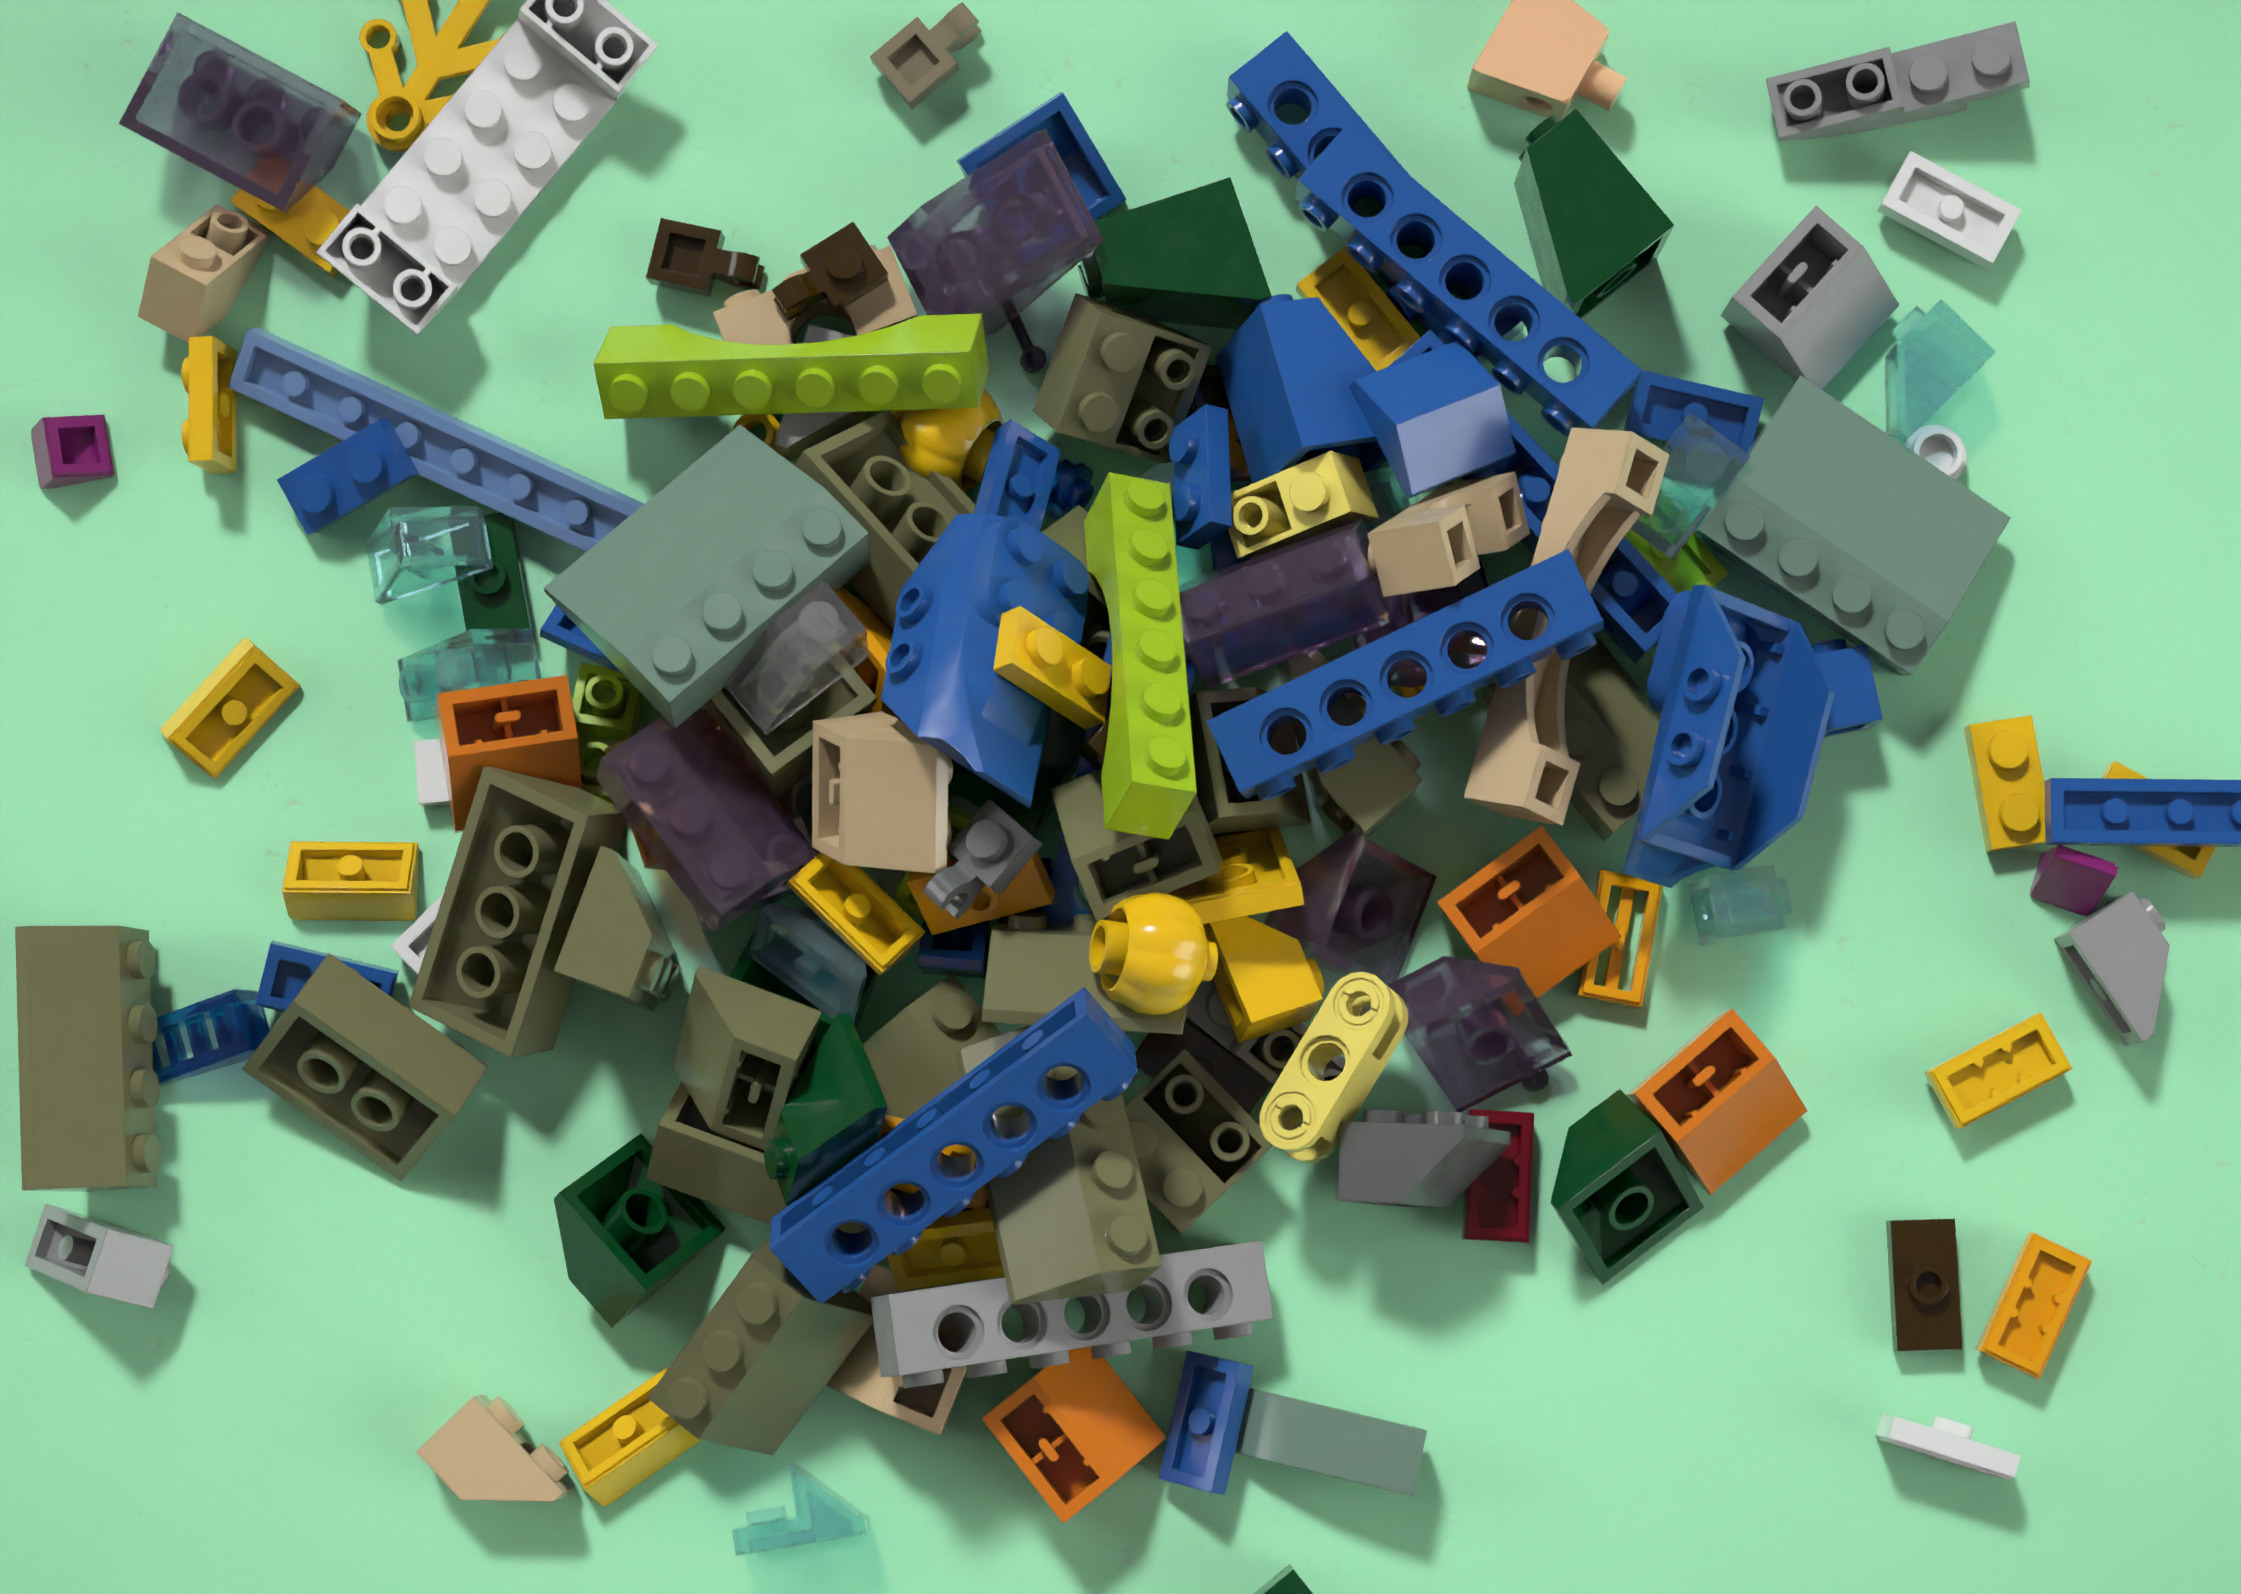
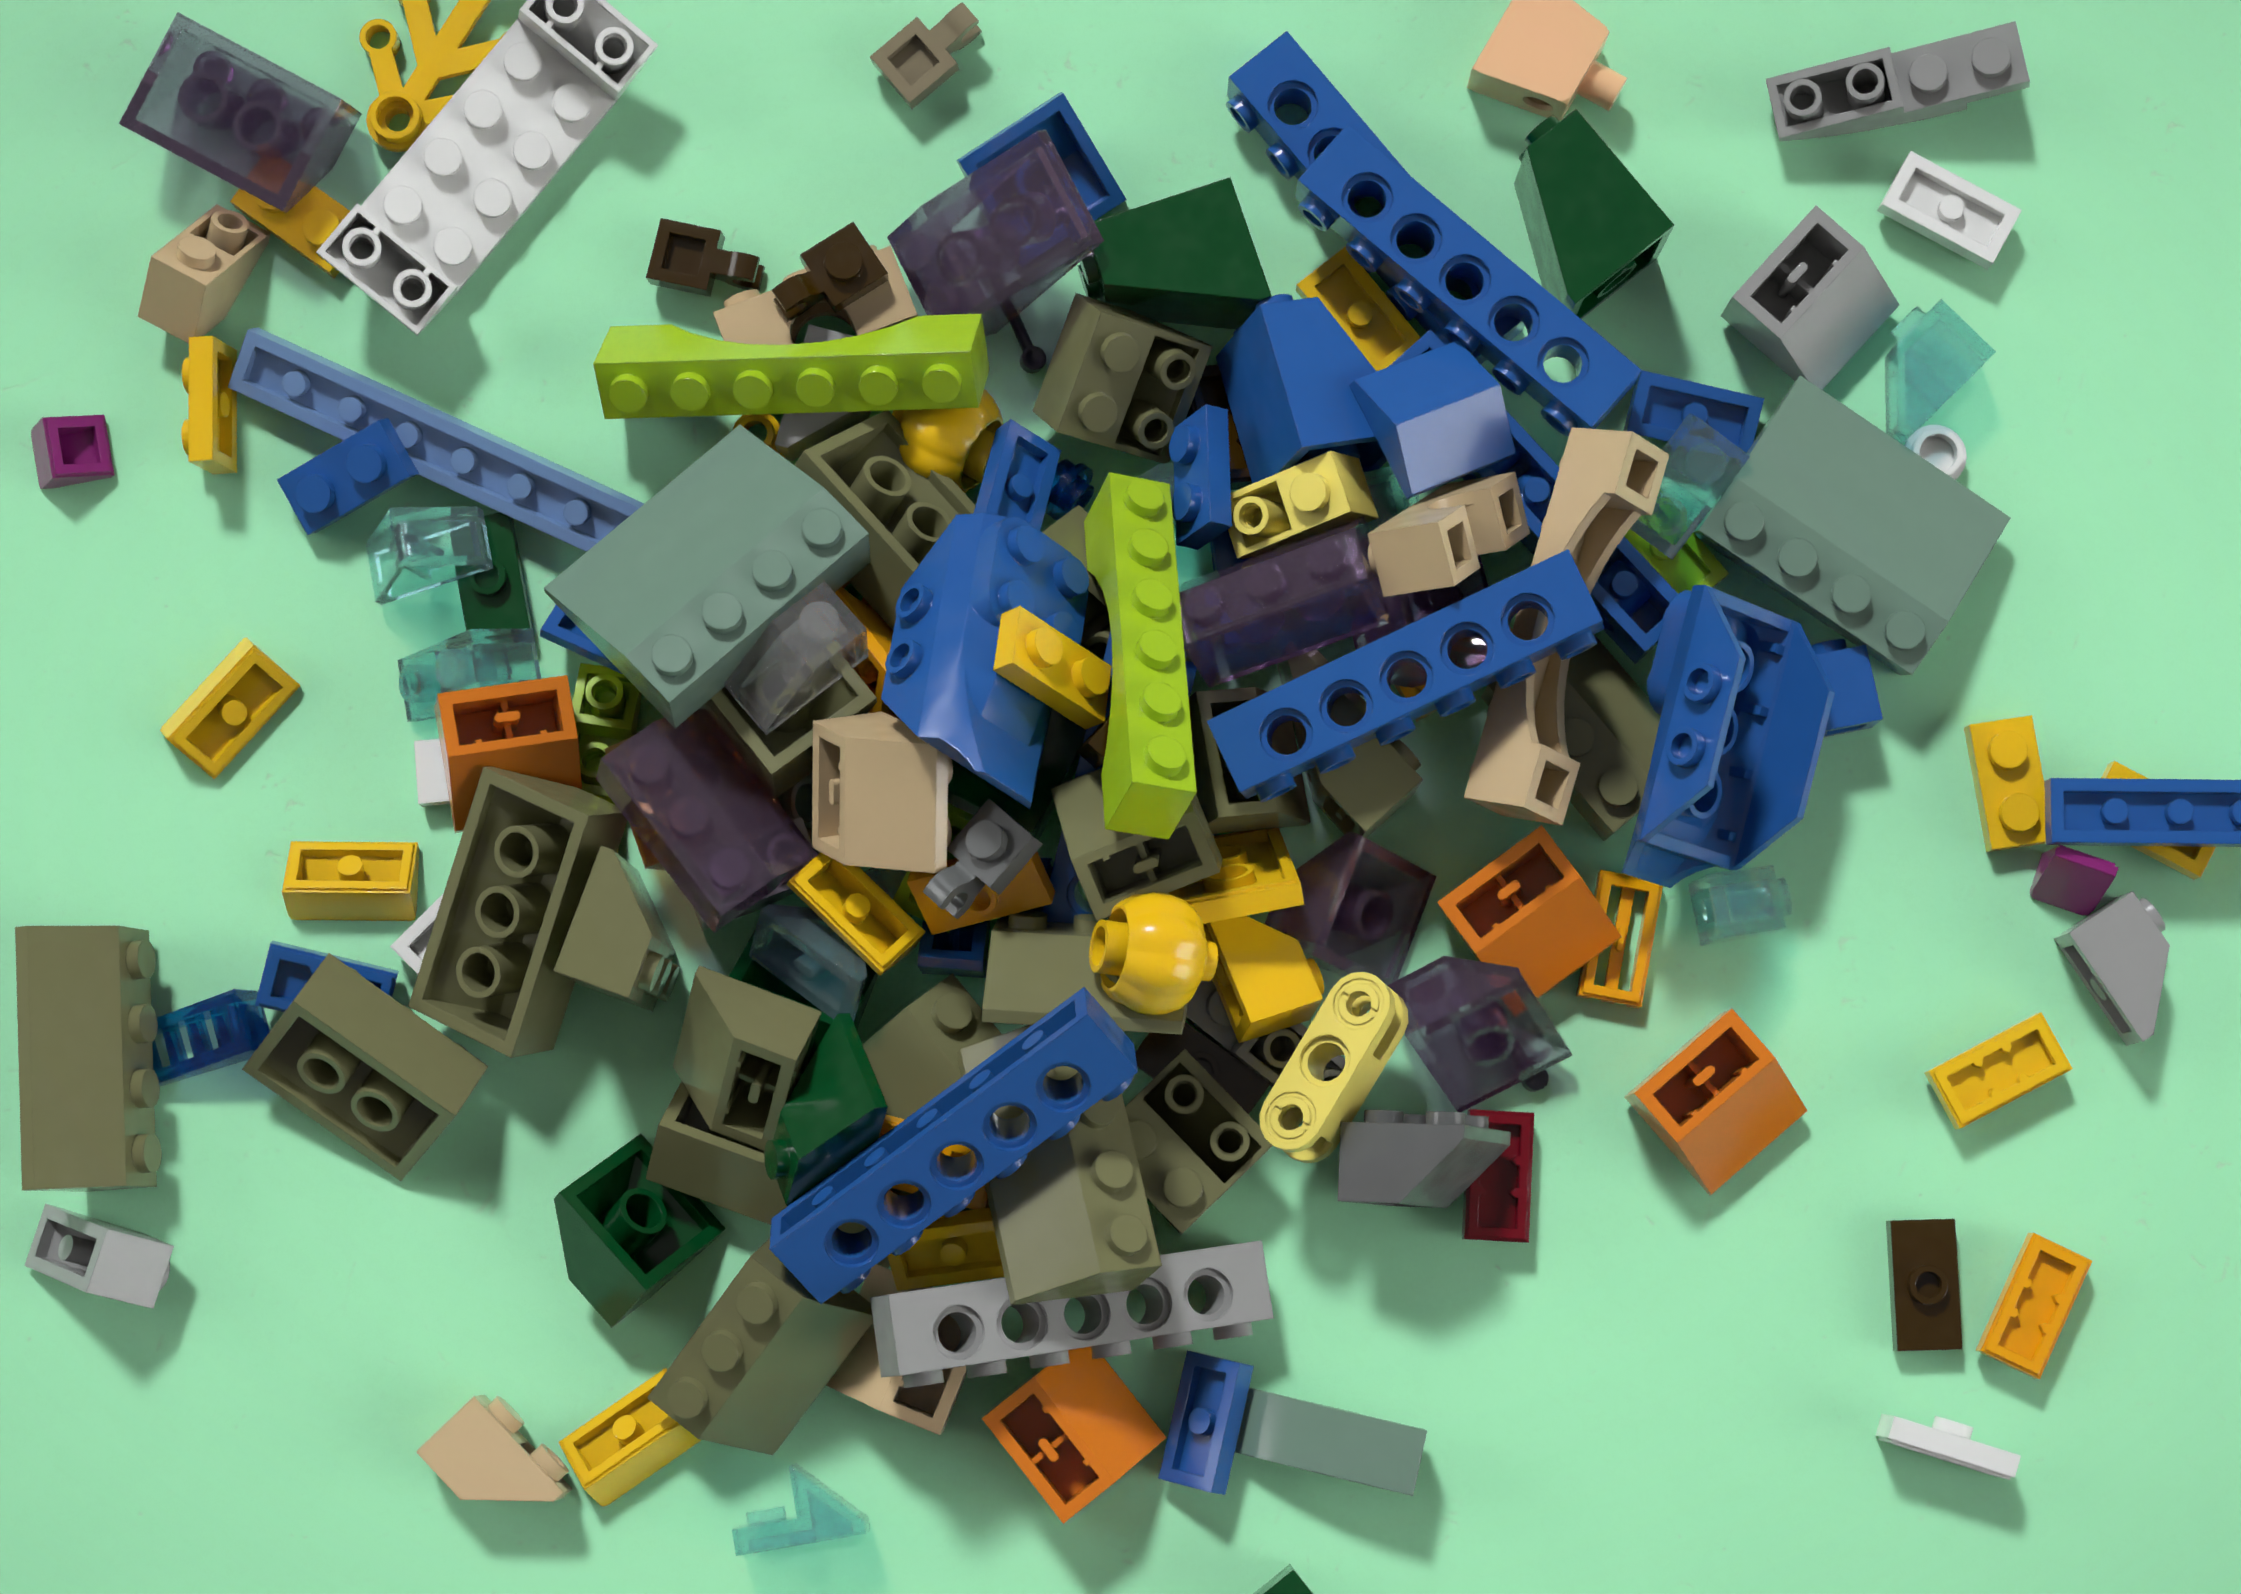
dark green slope [1550,1089,1704,1285] -> none

